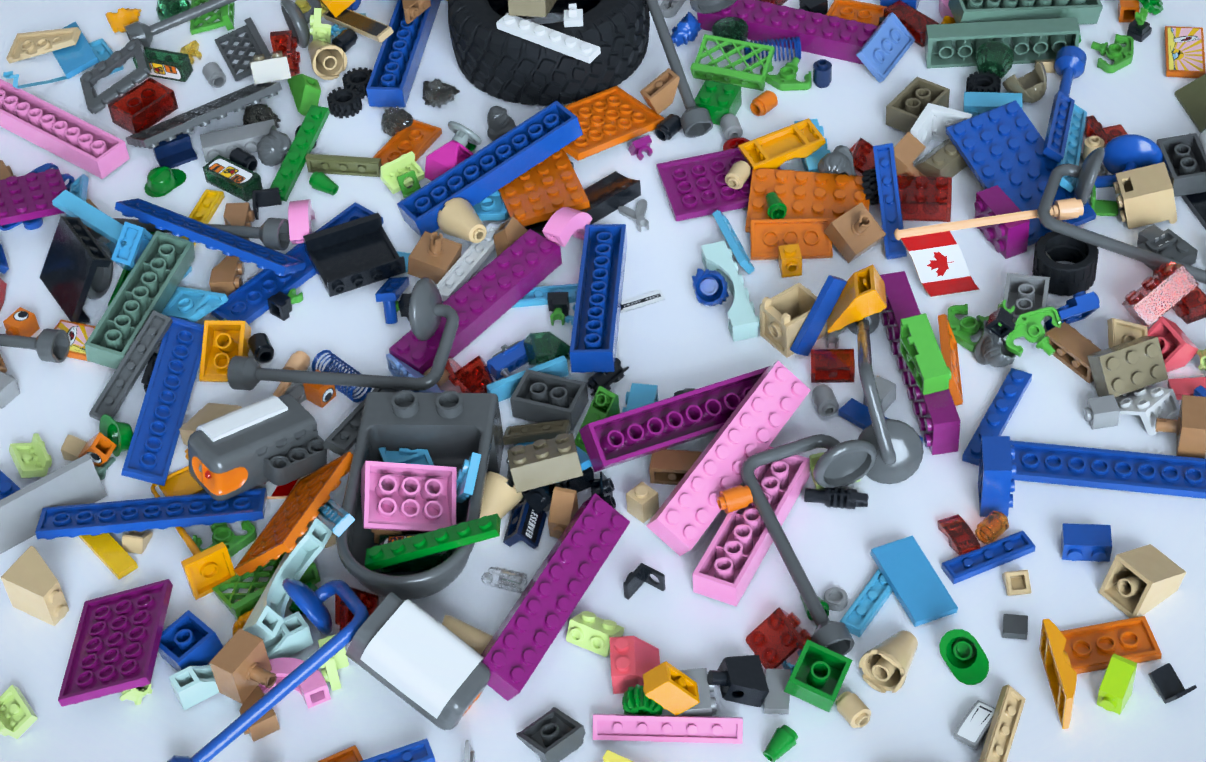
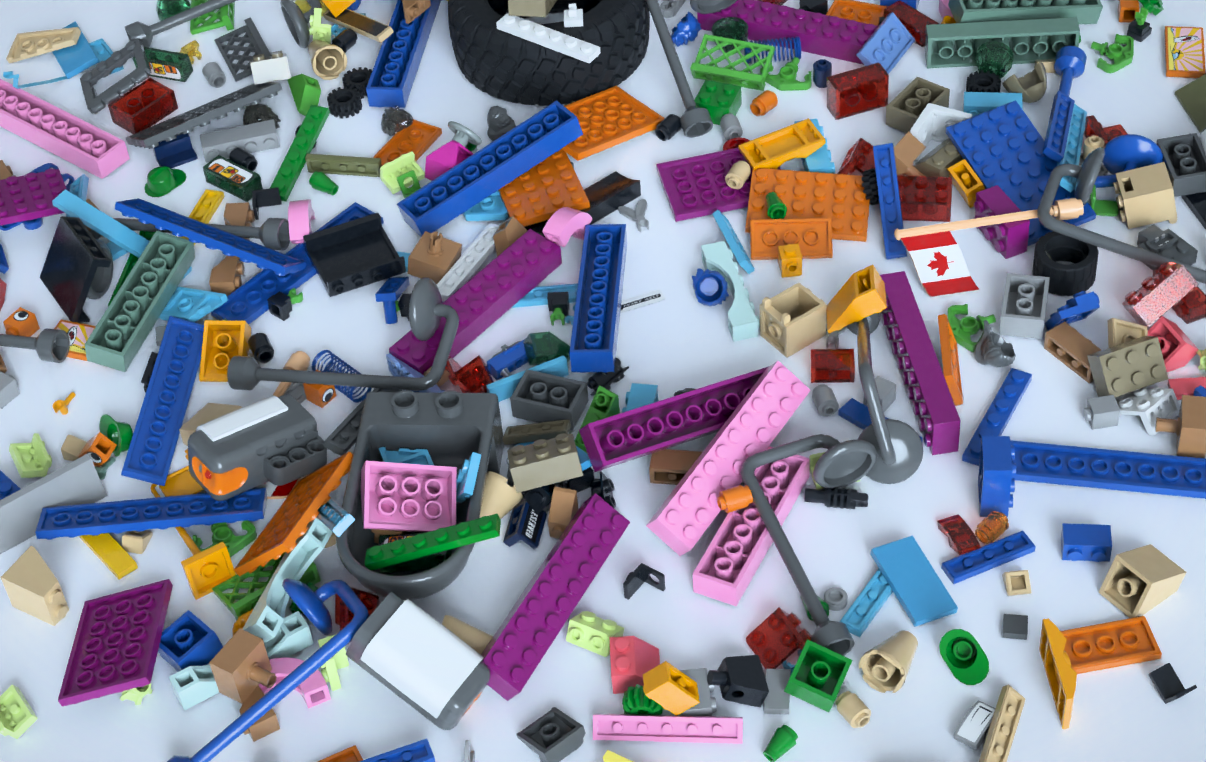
dark grey plate [89,310,173,421] -> none
light orange hair [105,8,142,33] -> none
dark azure window [111,222,153,272] -> none
dark grey hair [256,125,291,167] -> none
clear red bracket [270,30,301,76] -> none
clear smoke hair [422,78,460,108] -> none
tan cone [437,198,487,243] -> none
clear hinge [481,566,527,594] -> none
tan brick [626,482,659,523] -> none
magenta tile [628,135,653,161] -> none
medium nougat slope [640,68,680,115] -> none
blue tile [790,275,847,356] -> none
dark grey hair [818,145,857,176] -> none
medium nougat brick [824,202,886,264] -> none
bright green wedge [899,313,952,395] -> none
black piece [985,300,1016,339] -> none
bright green piece [1005,307,1062,357] -> none
lime slope [1097,653,1137,715] -> none
none -> light orange hand [52,392,76,415]
none -> clear red brick [827,62,889,120]
none -> light orange brick [947,159,985,208]

